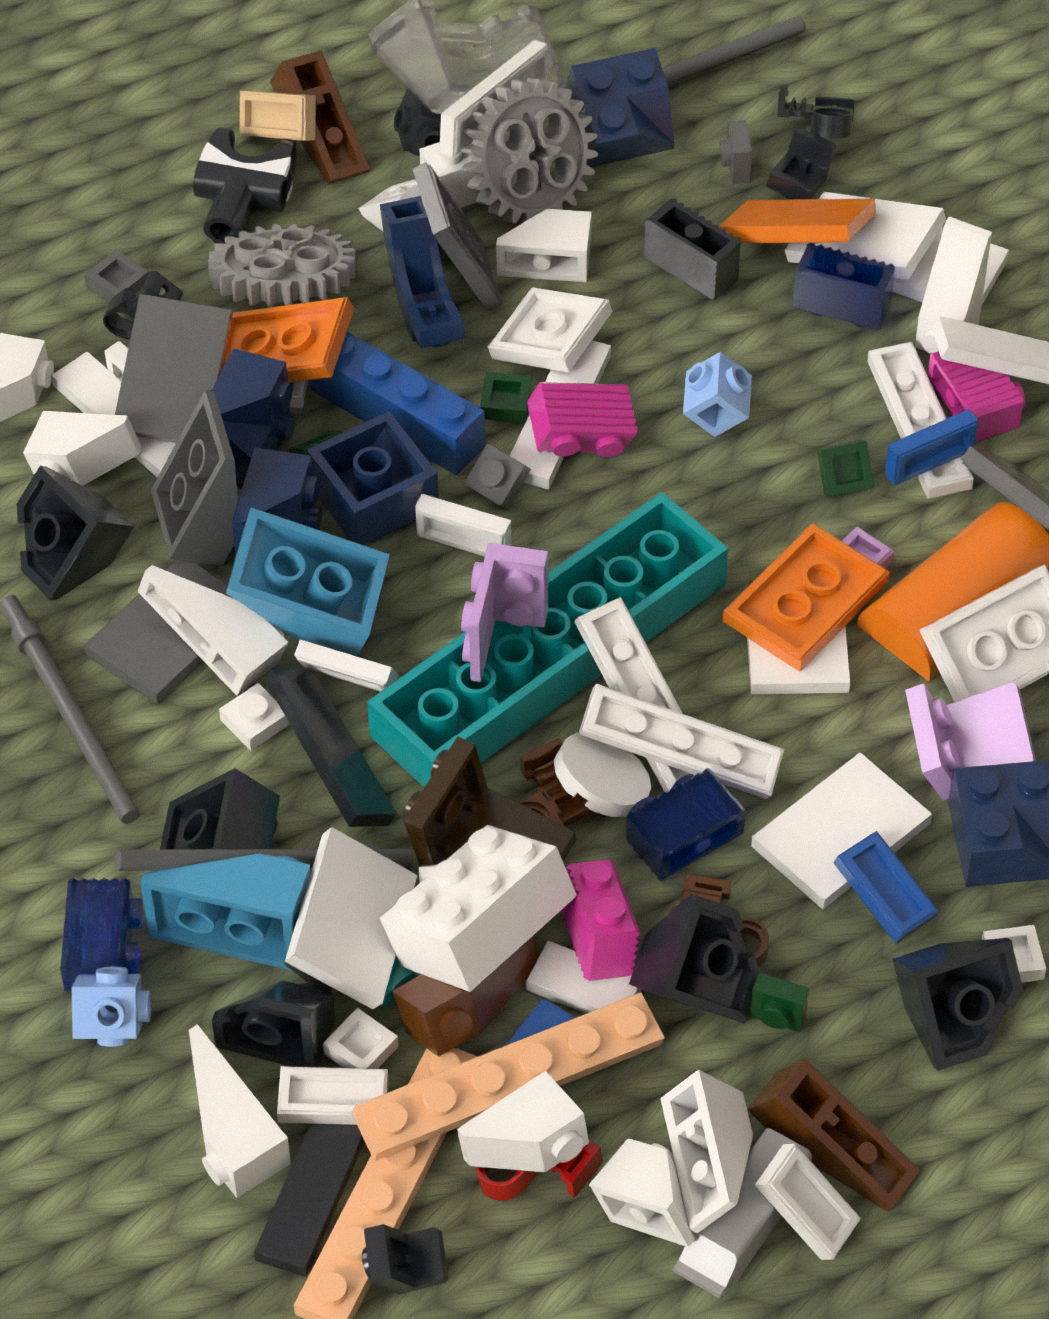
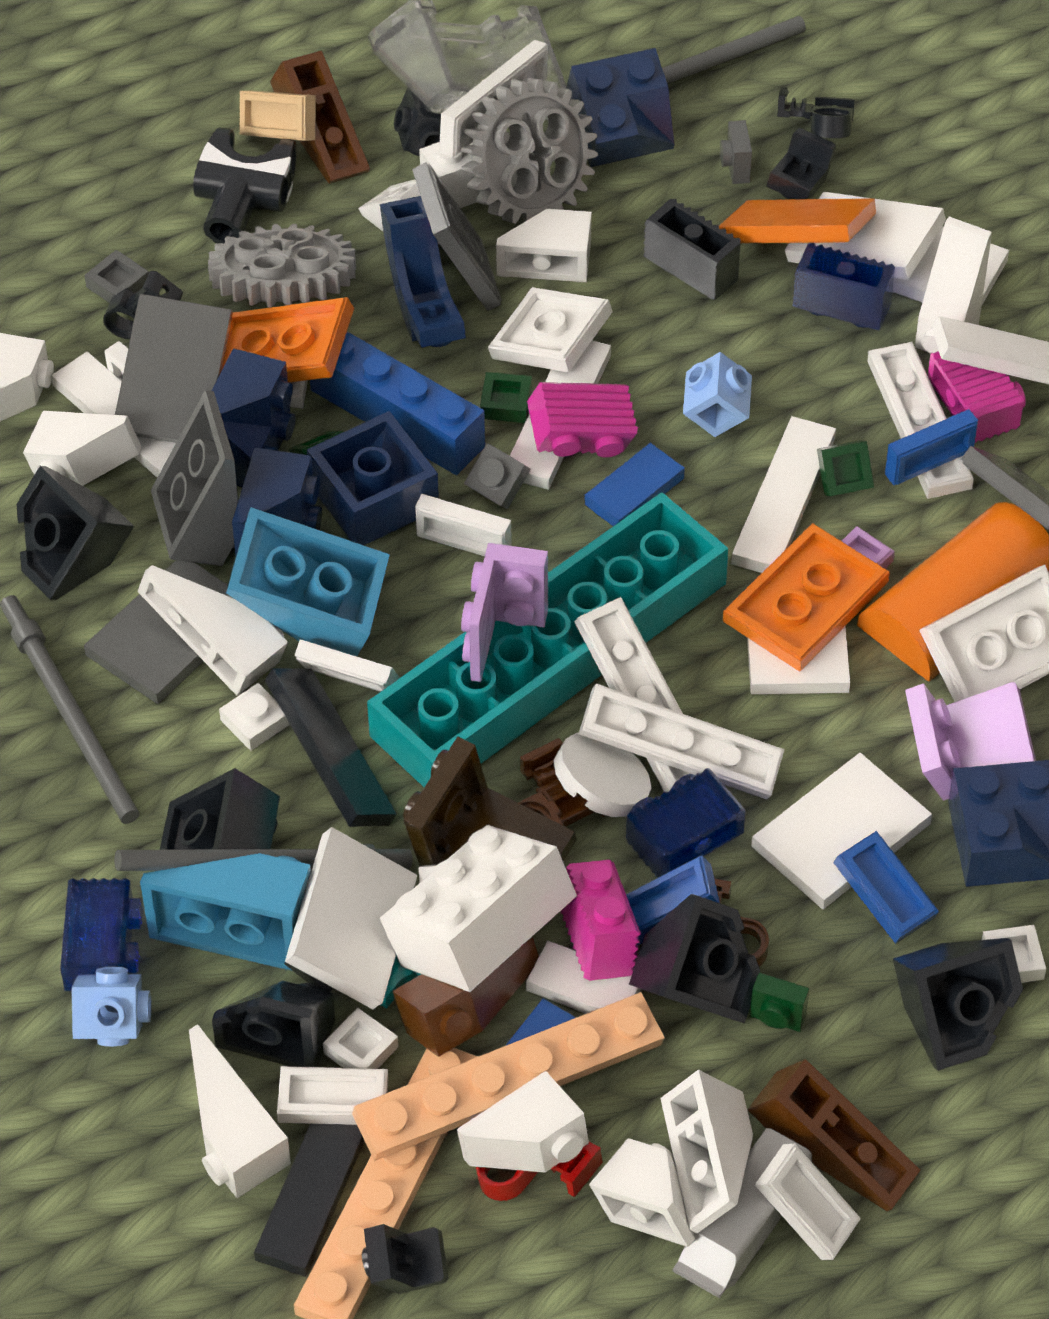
none -> blue tile [585,443,685,526]
none -> blue tile [626,855,720,946]
none -> white tile [731,416,836,573]

